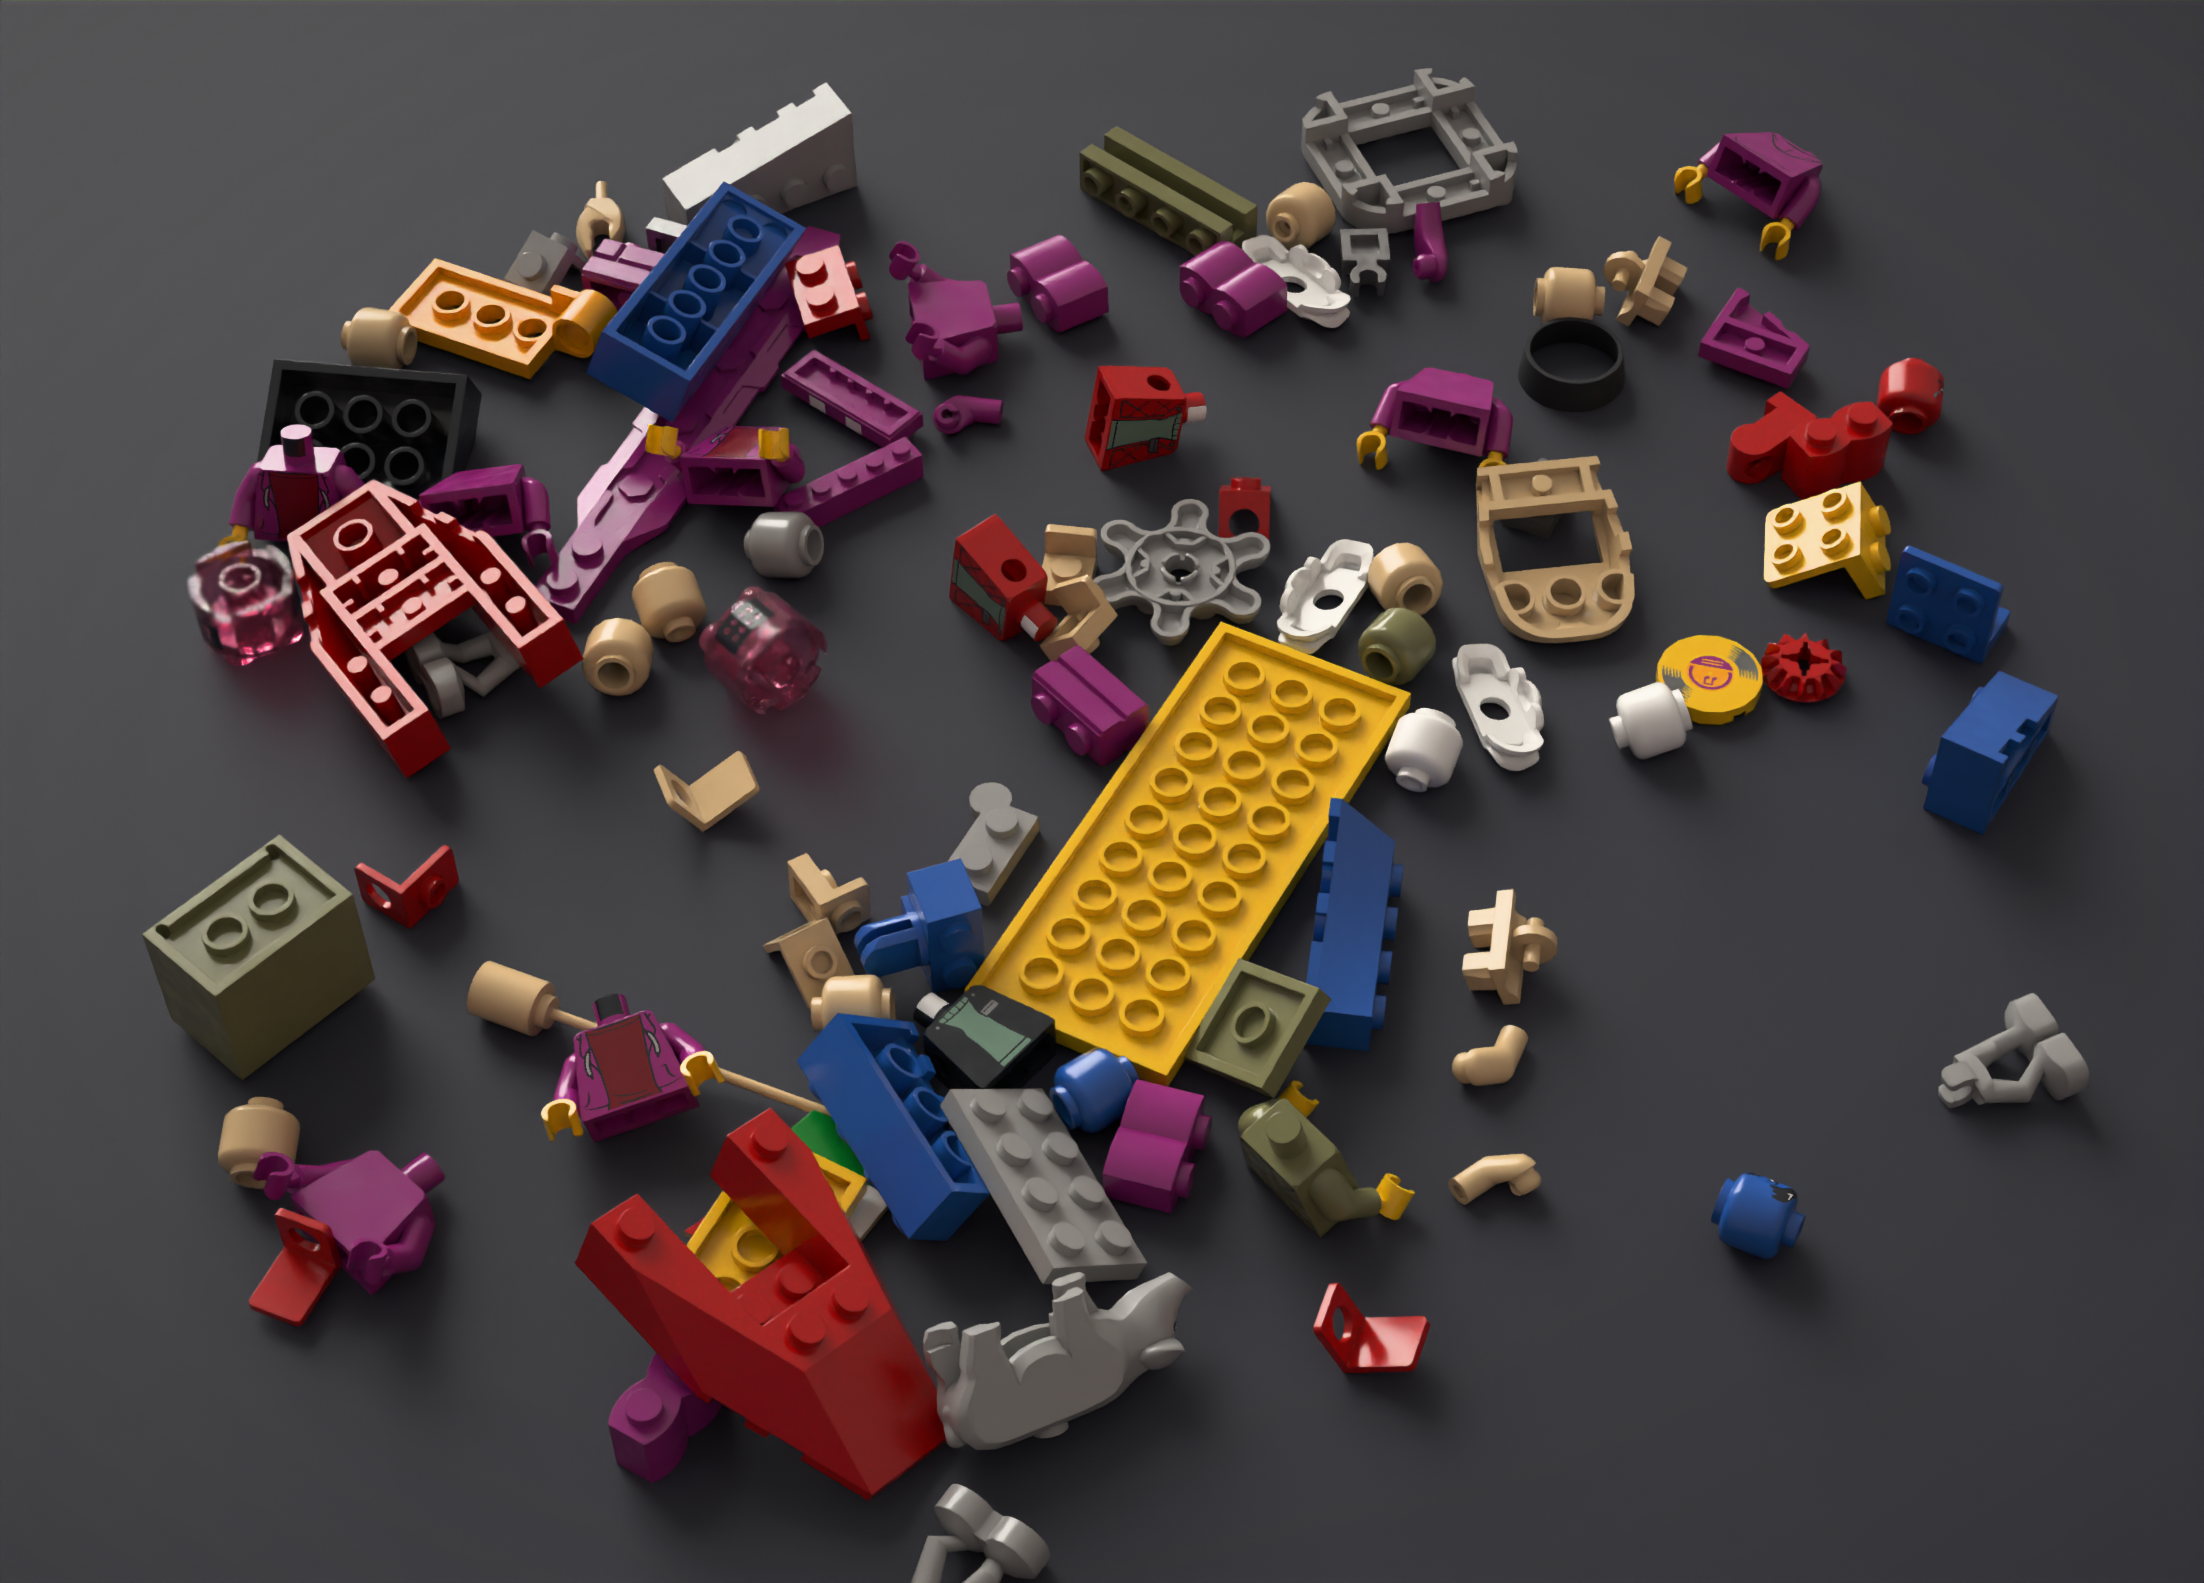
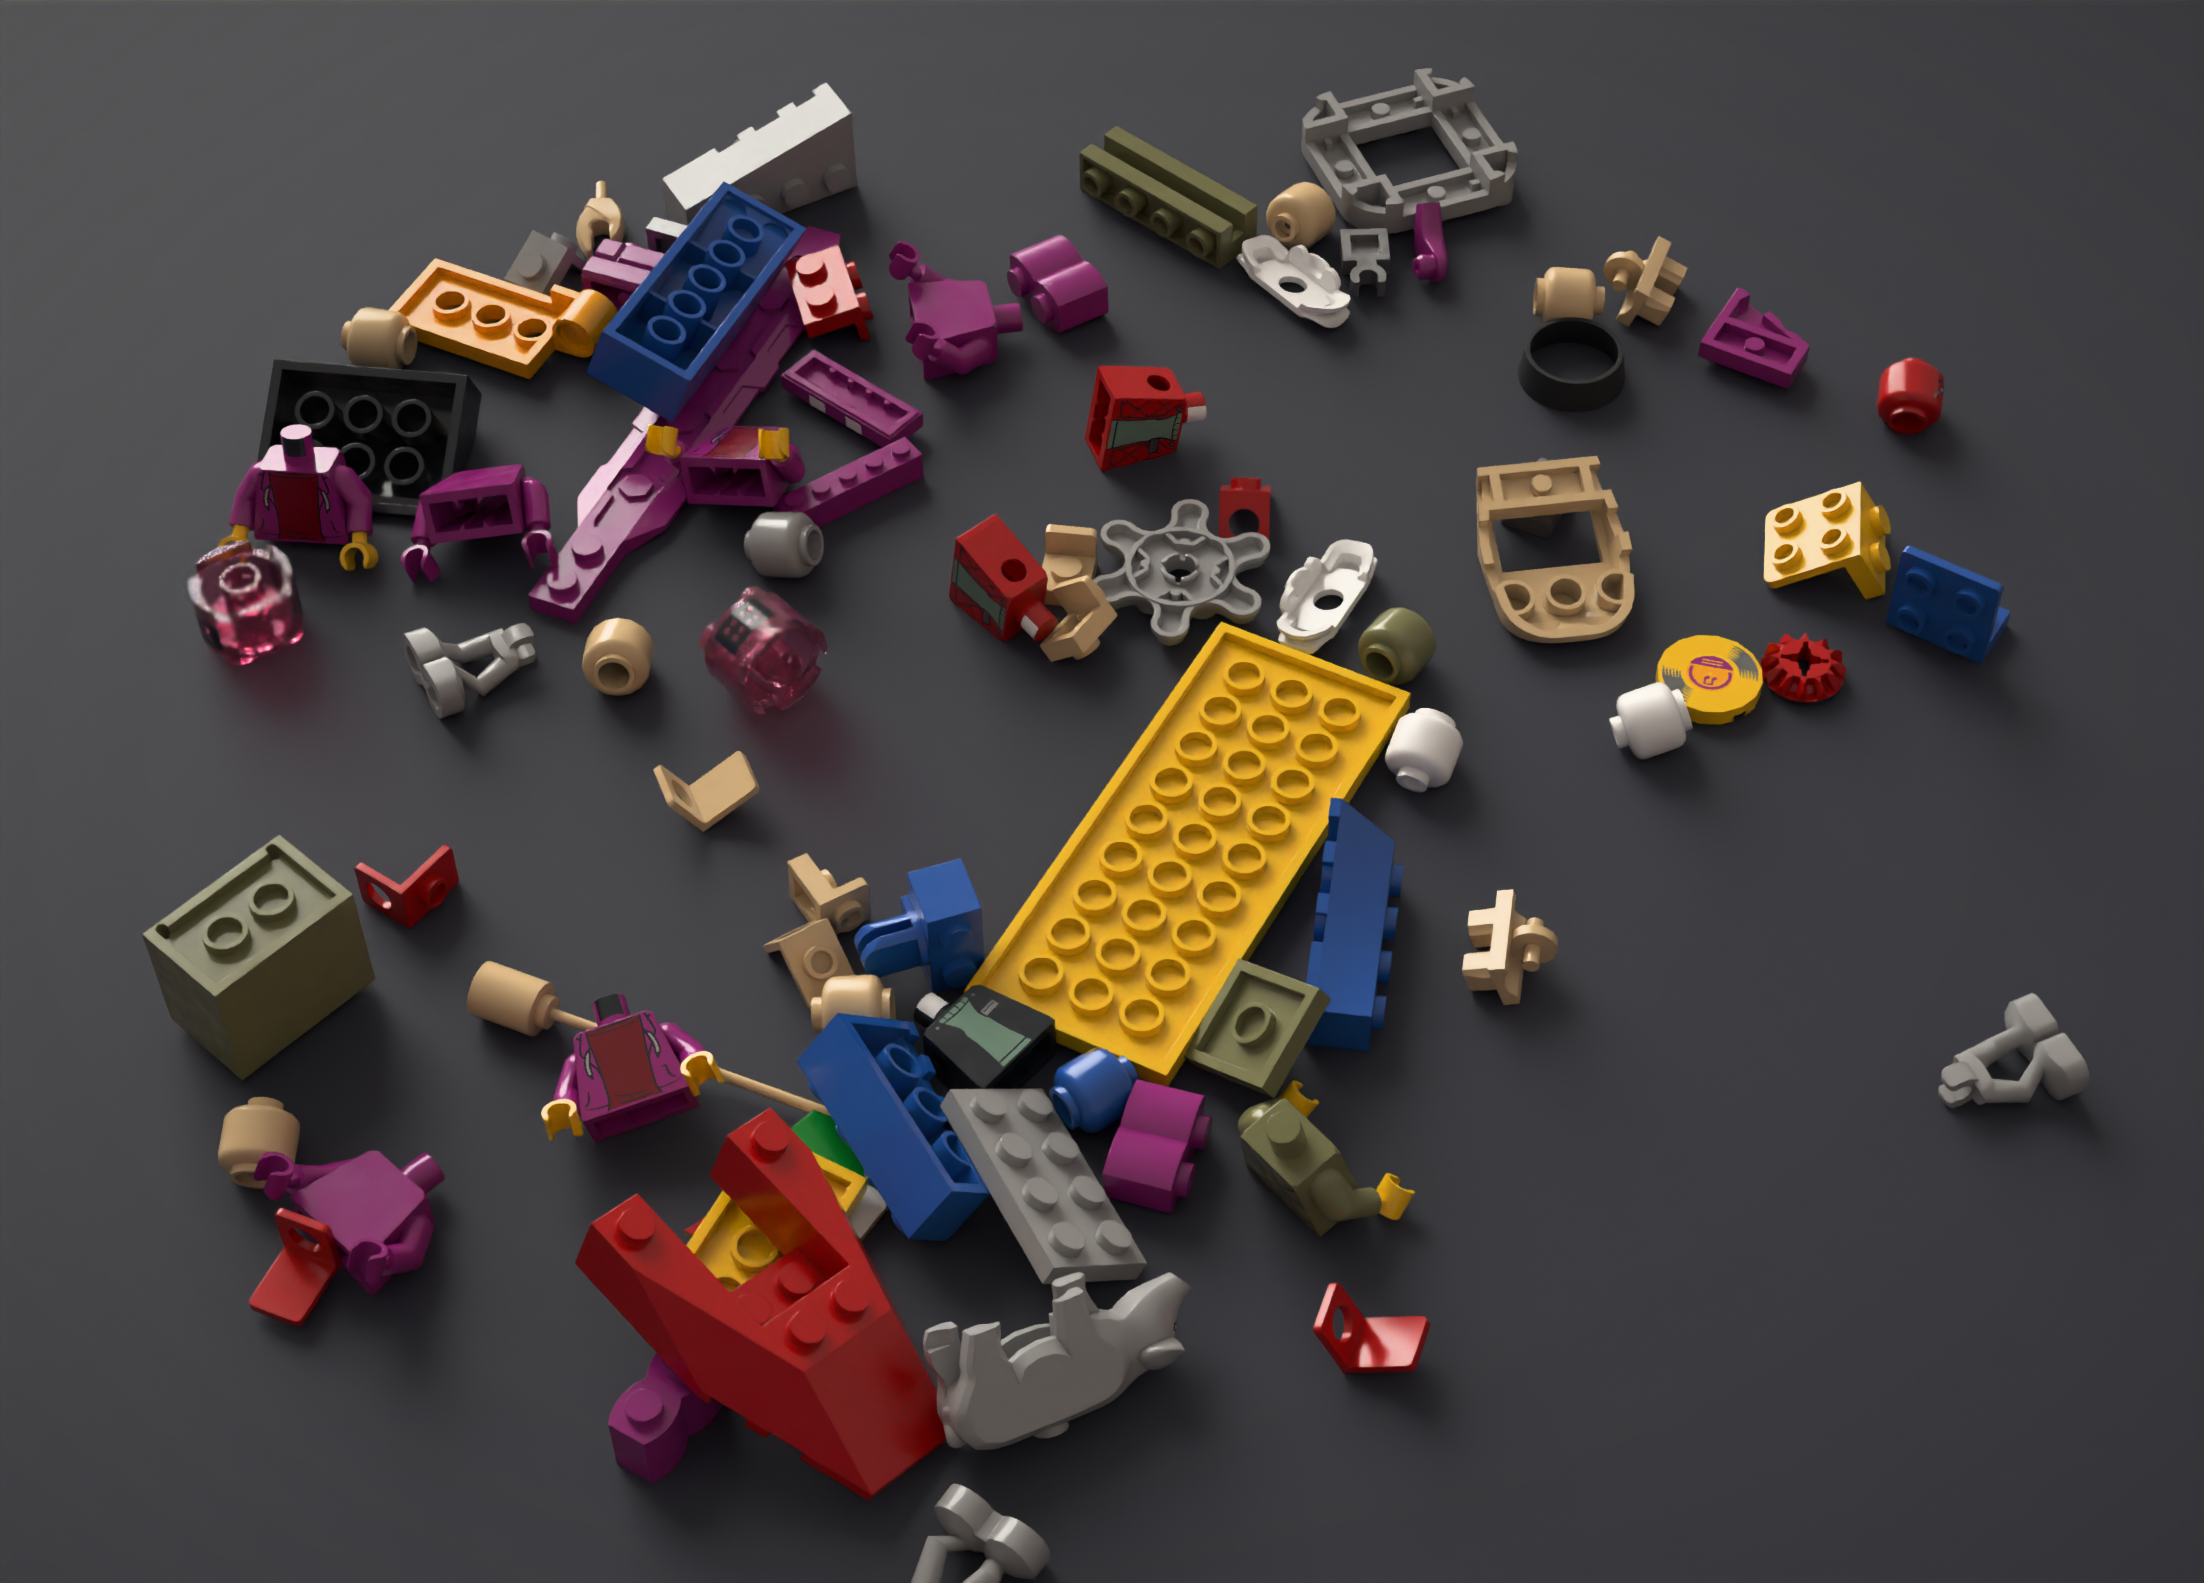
red wedge [287,479,584,779] -> none
tan head [632,562,707,642] -> none
magenta arm [933,395,1004,434] -> none
light grey hinge [948,782,1039,907] -> none
magenta brick [1030,645,1149,767] -> none
magenta brick [1179,241,1287,337] -> none
magenta torso [1356,368,1513,485] -> none
tan head [1367,543,1443,616] -> none
tan arm [1449,1153,1541,1205] -> none
white piece [1452,644,1544,771] -> none
tan arm [1452,1025,1528,1086] -> none
magenta torso [1674,132,1823,260] -> none
blue head [1711,1172,1806,1259] -> none
red leg [1726,391,1817,484] -> none
red brick [1781,402,1893,500] -> none
blue wedge [1922,671,2059,835] -> none

